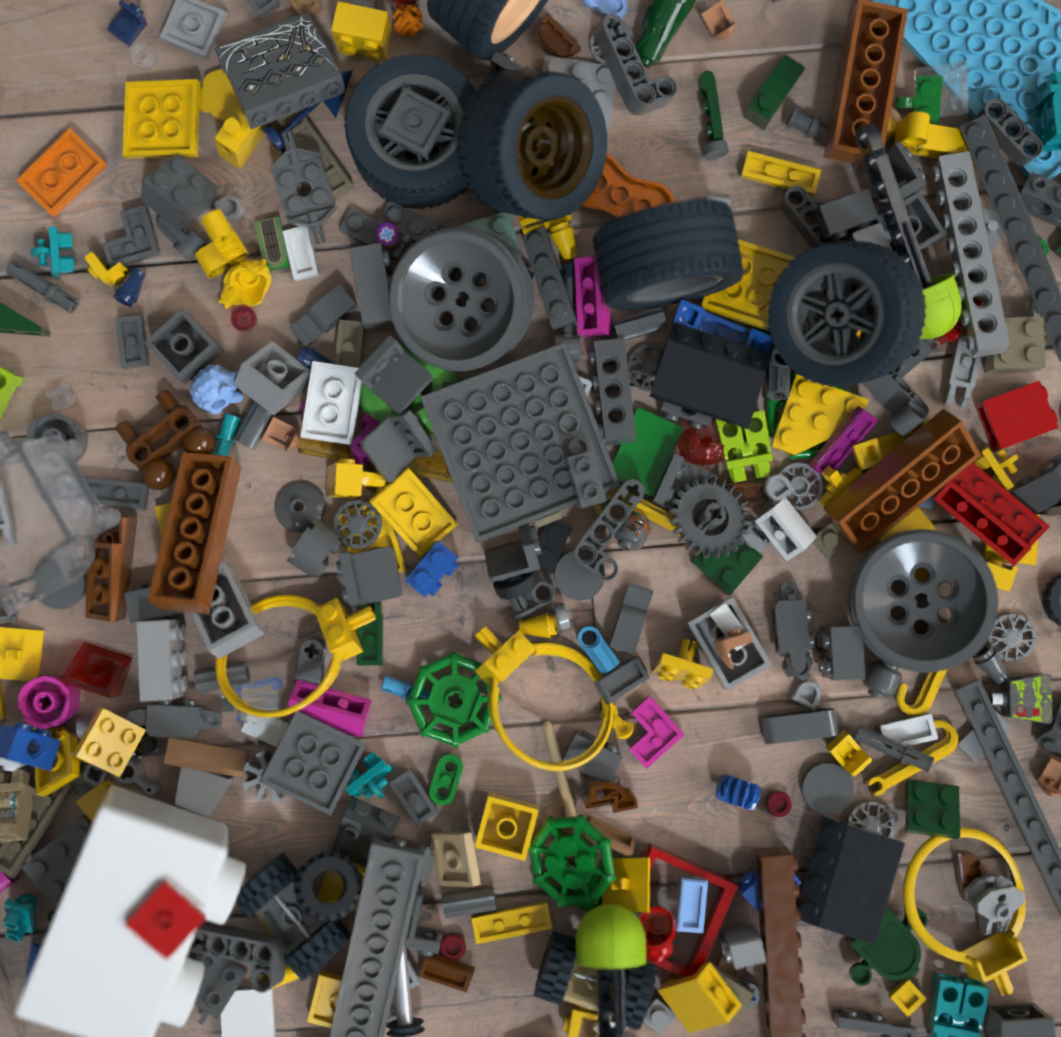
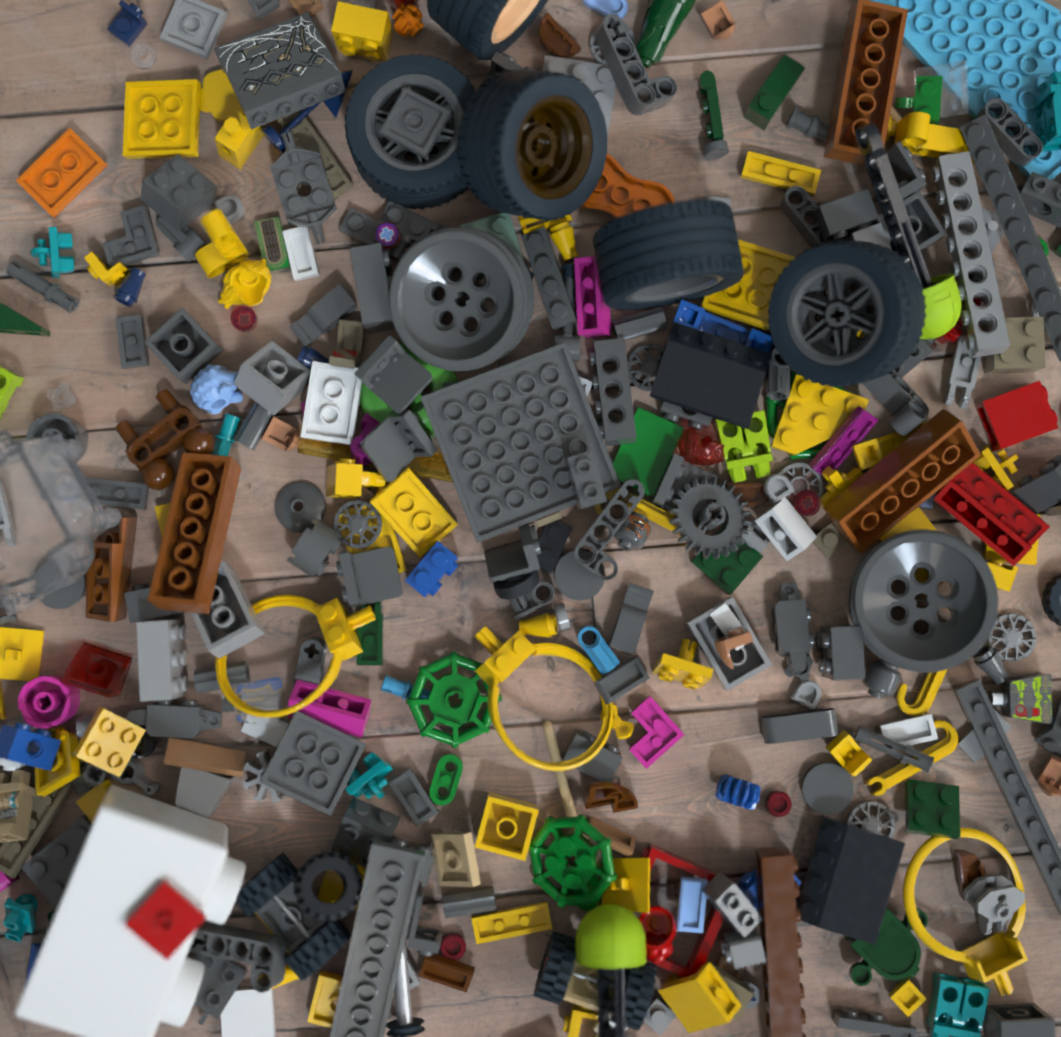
none -> dark tan tile [329,347,360,369]
none -> dark grey brick [701,872,763,938]
none -> clear red tile [793,490,821,516]

